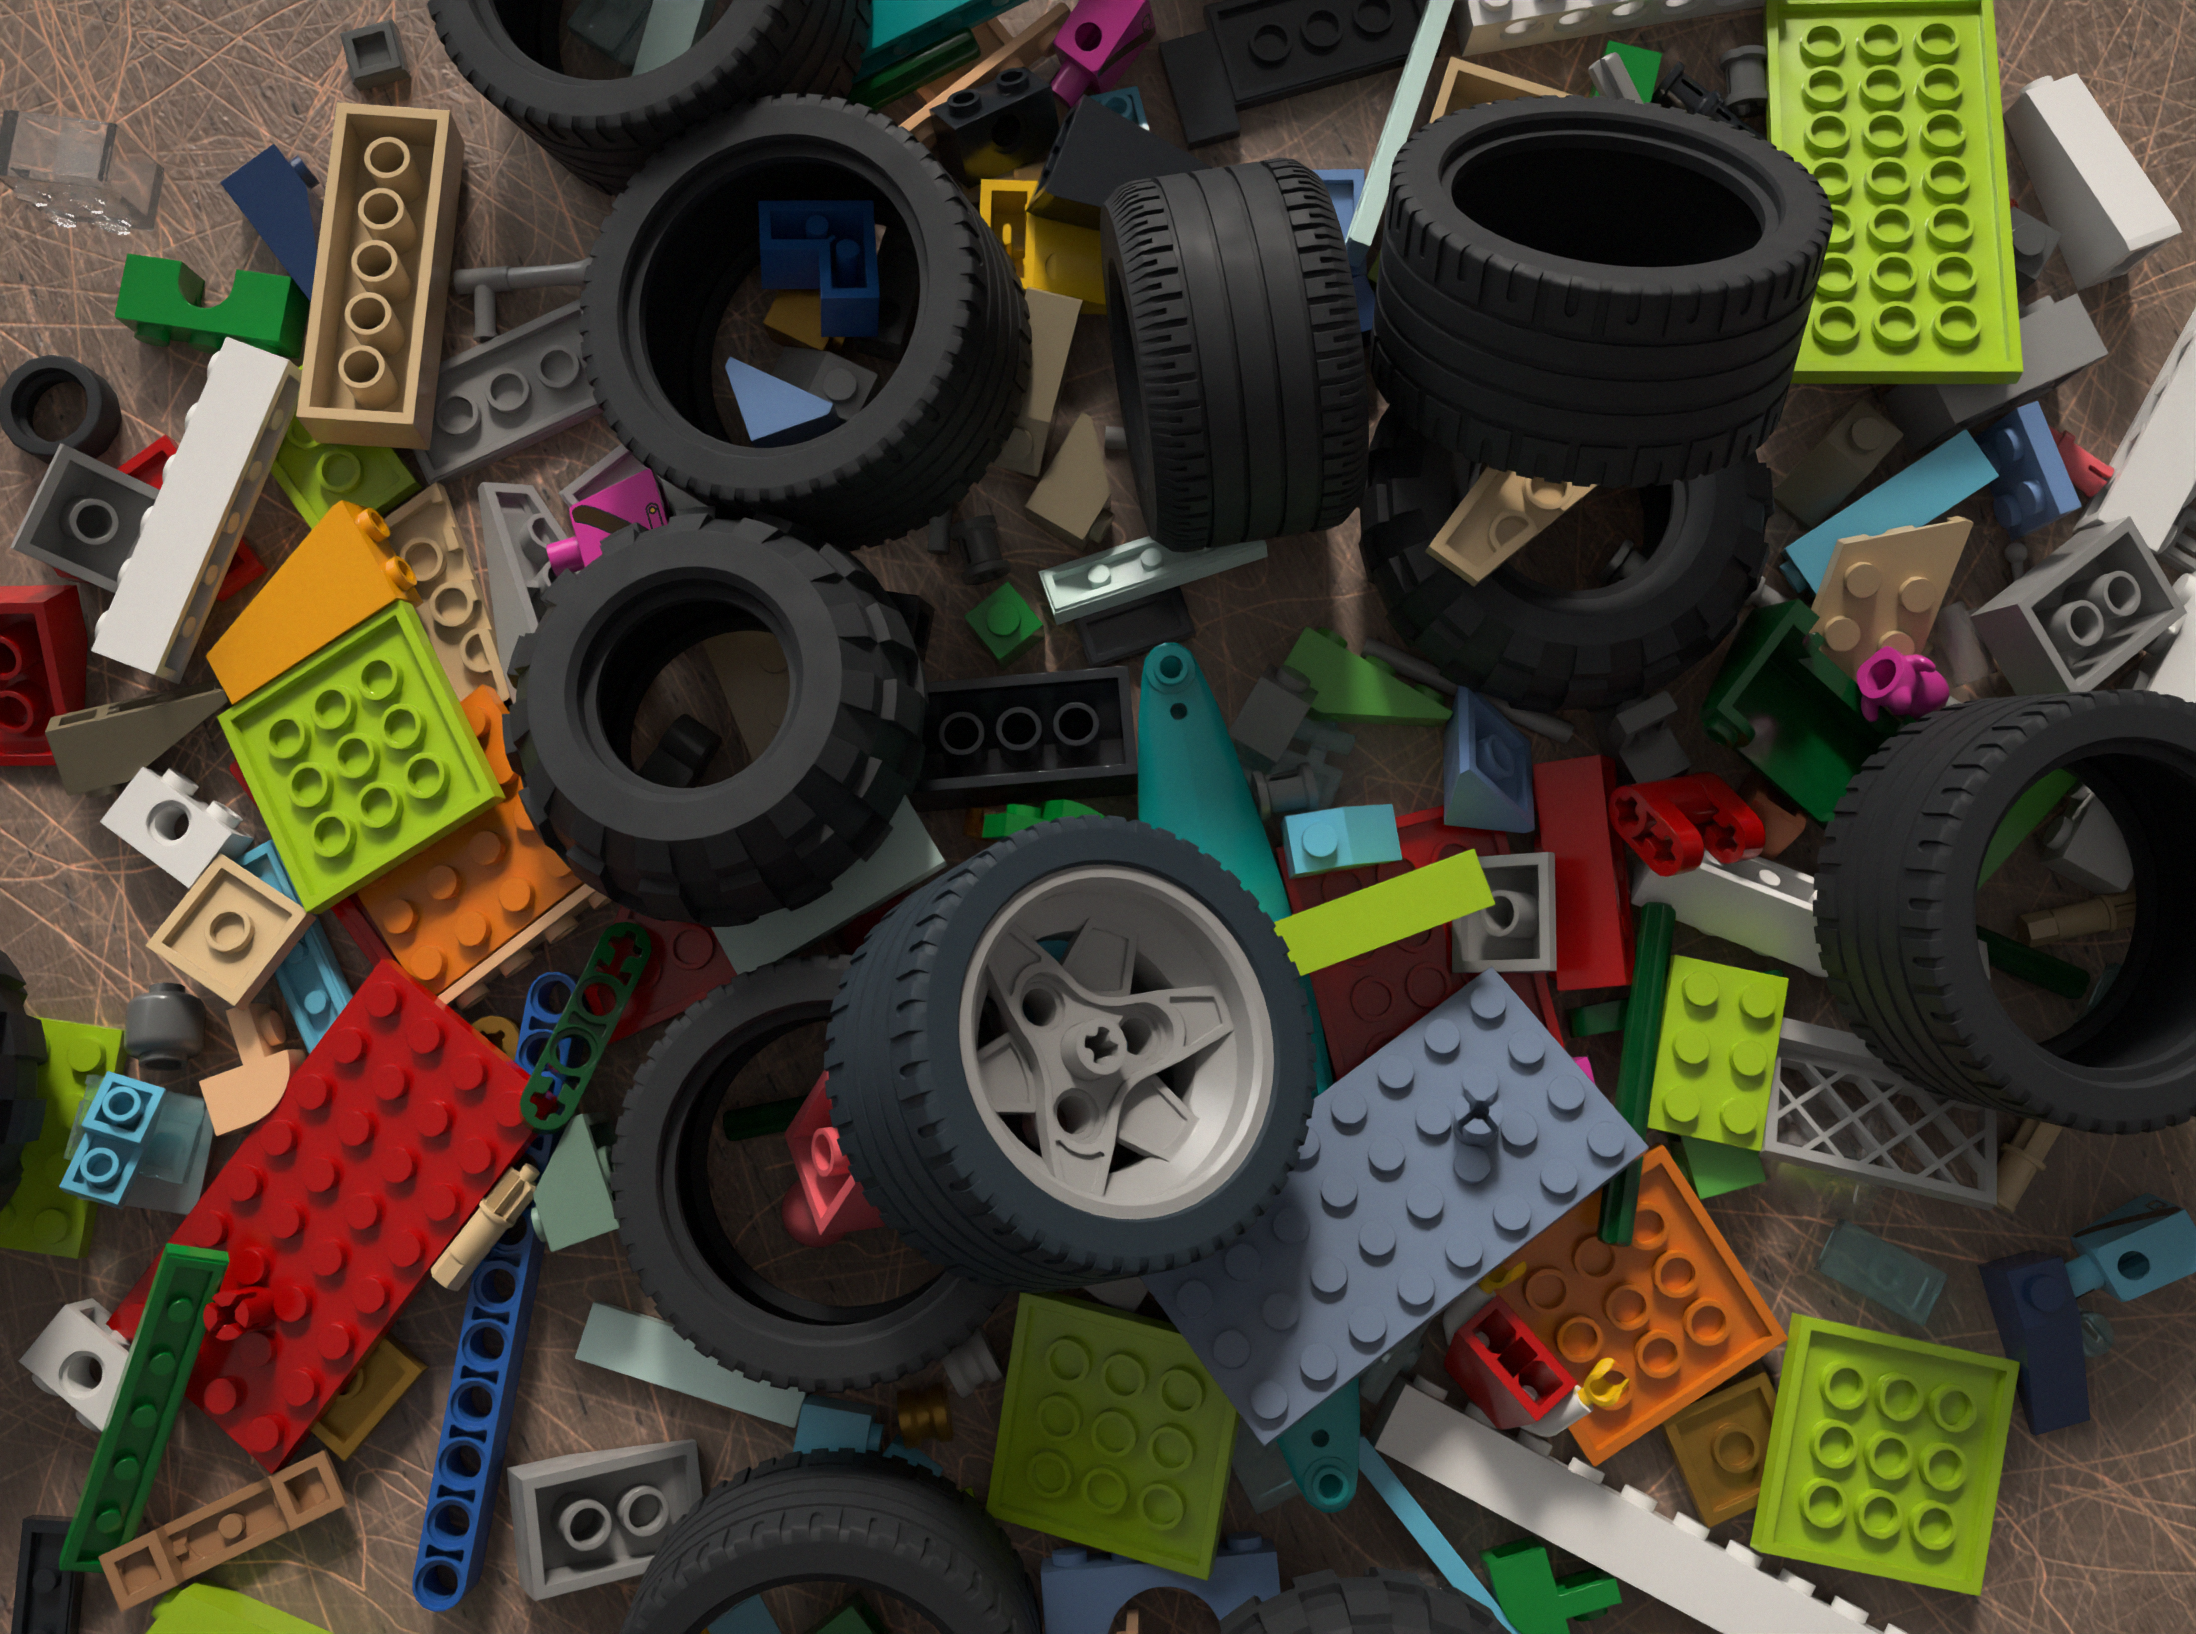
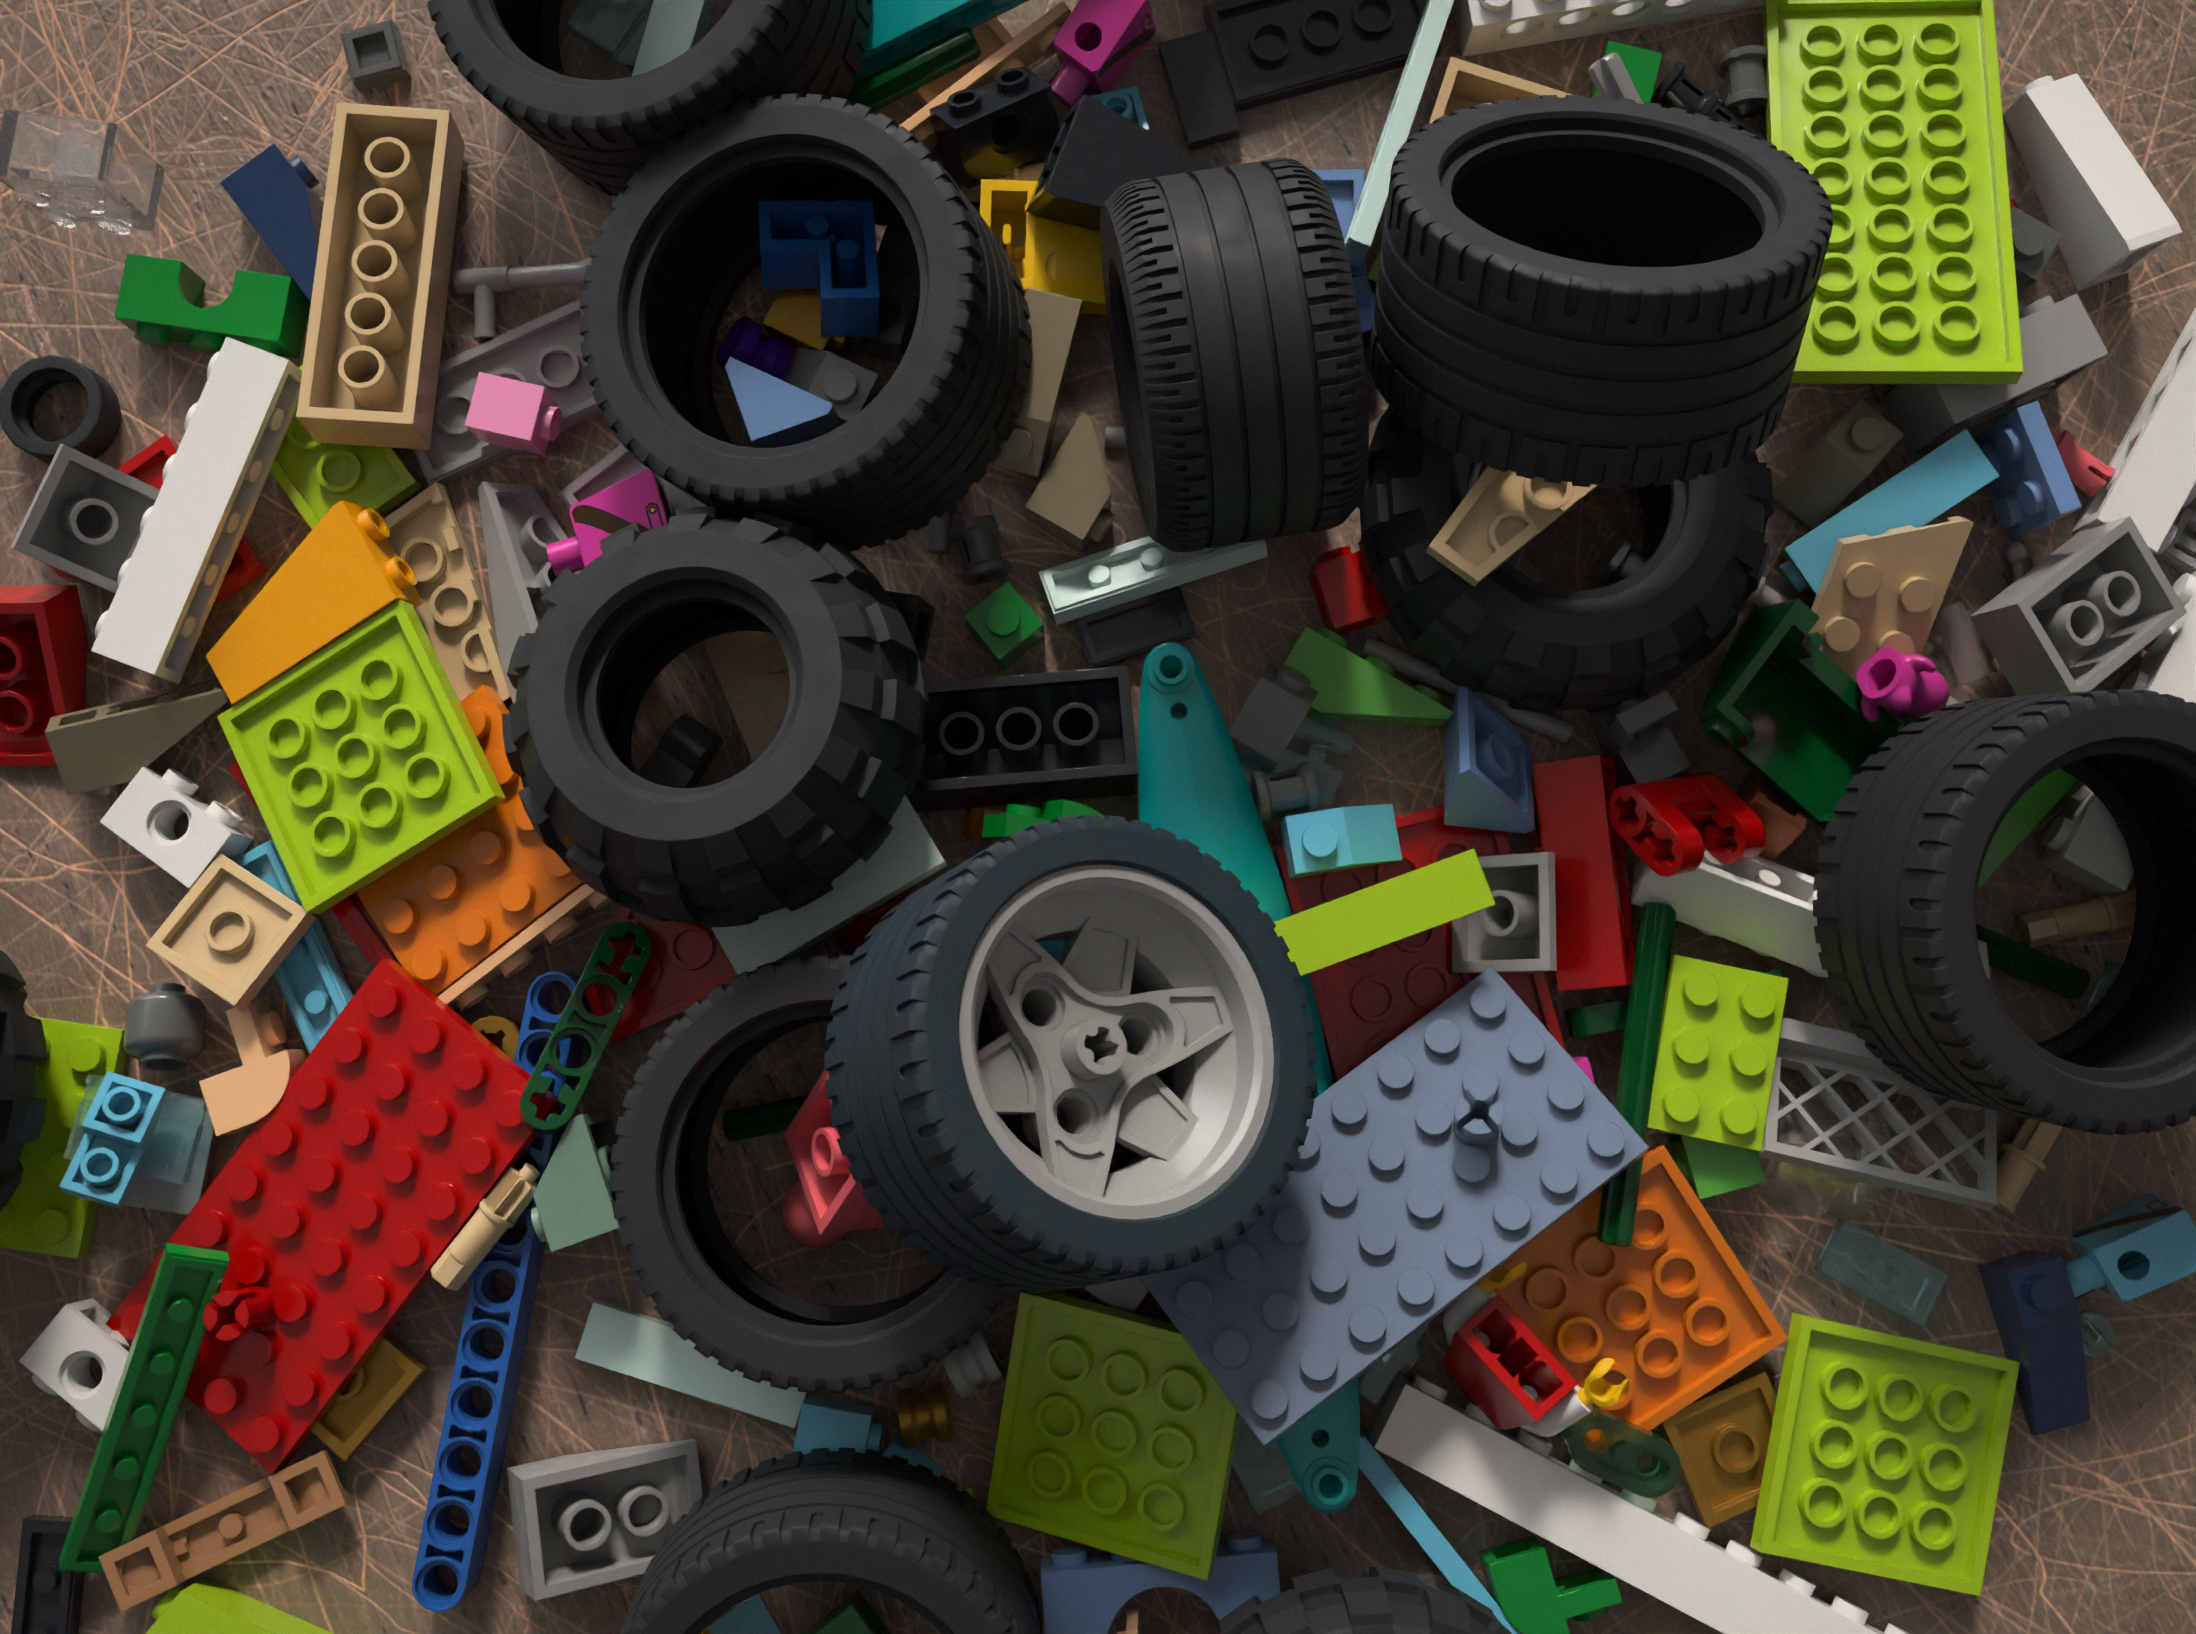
none -> bright pink brick [465,372,562,456]
none -> dark purple wheel [716,316,794,380]
none -> red brick [1308,546,1388,636]
none -> clear green plate [1563,1408,1681,1498]

